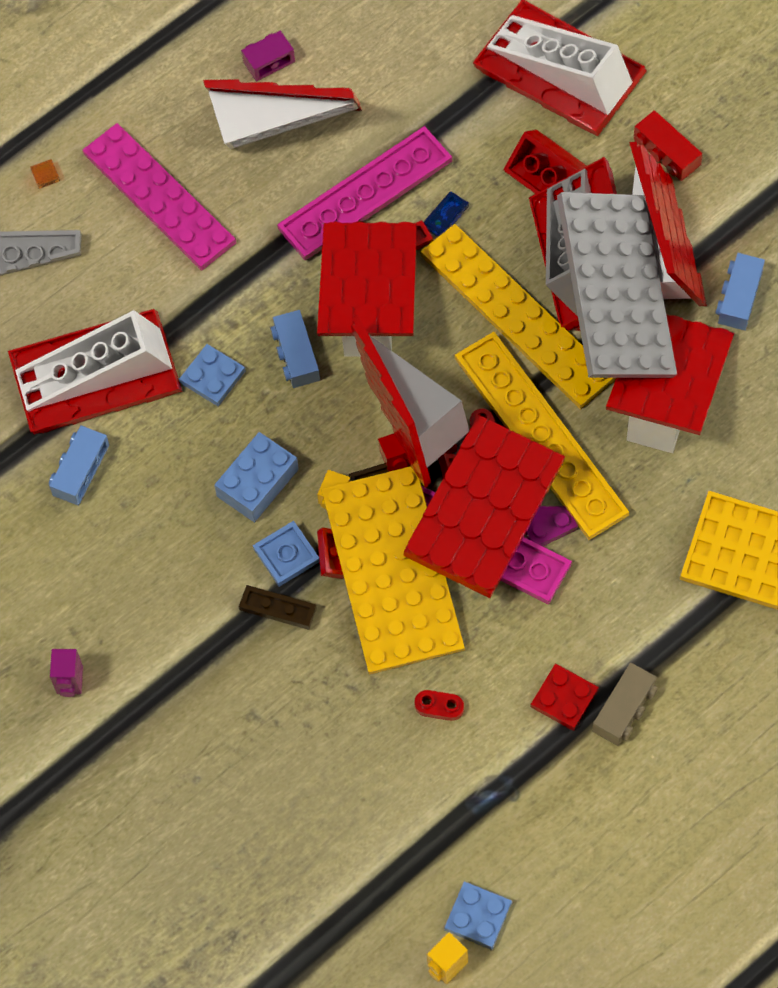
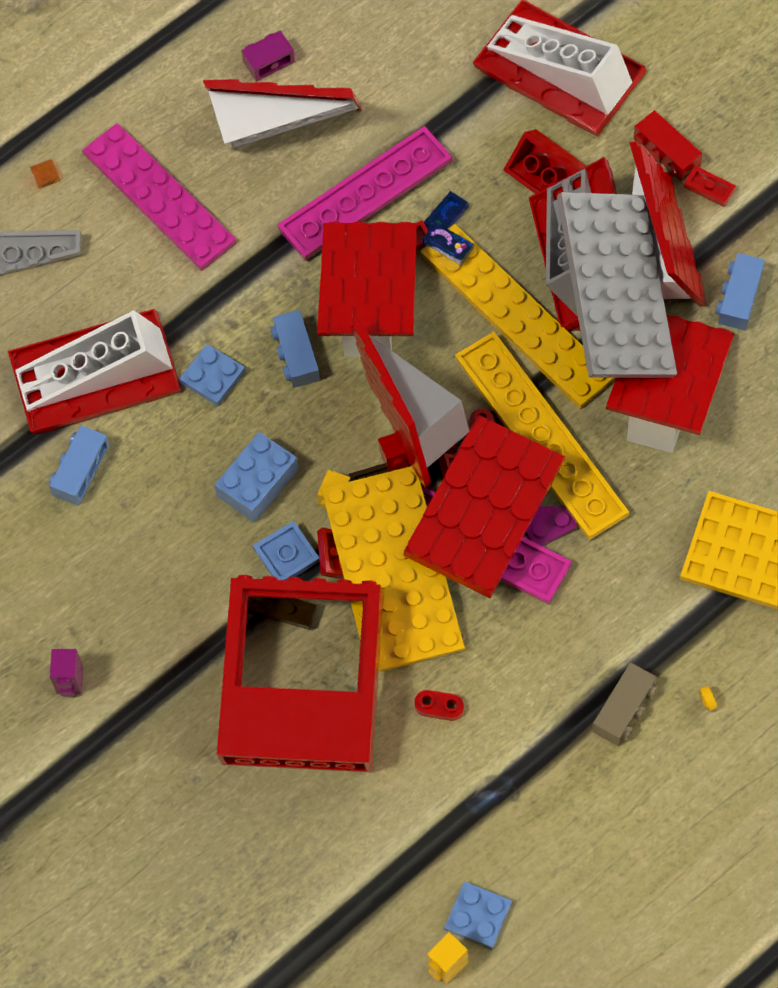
red plate [530,663,599,731] -> none
none -> red panel [217,575,384,773]
none -> clear blue tile [422,222,474,265]
none -> red plate [684,166,736,207]
none -> yellow tile [699,685,718,712]

